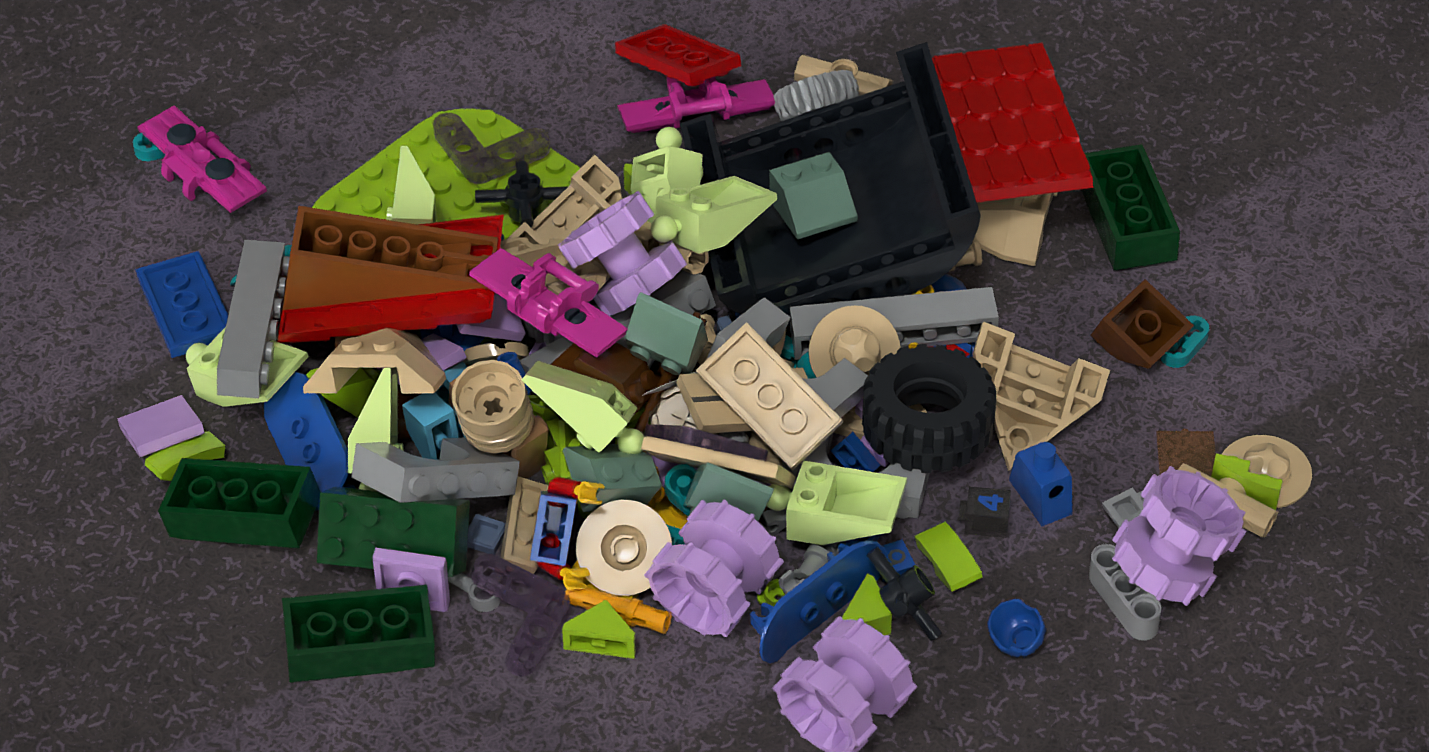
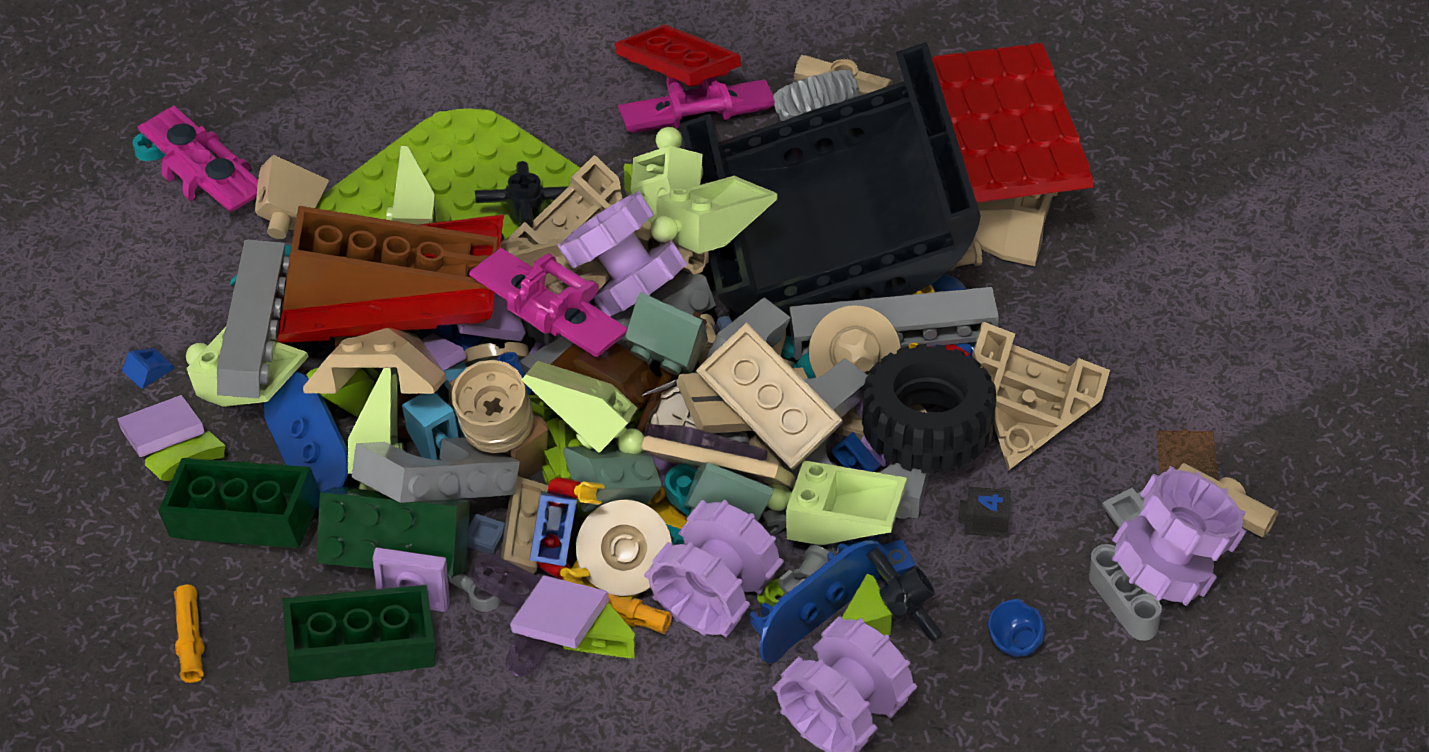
blue tile [135,251,228,358] -> none
beam [433,113,550,184] -> none
sand green slope [769,152,857,239] -> none
lime slope [915,521,983,592] -> none
blue torso [1009,442,1073,526] -> none
dark green brick [1081,144,1180,270] -> none
reddish brown slope [1090,279,1194,369] -> none
teal beam [1160,315,1209,368] -> none
lime slope [1211,453,1283,510] -> none
tan hat [1222,435,1312,508] -> none
none -> blue slope [122,348,174,389]
none -> light orange pin [174,584,205,683]
none -> tan torso [255,155,329,239]
none -> lavender tile [510,576,609,649]

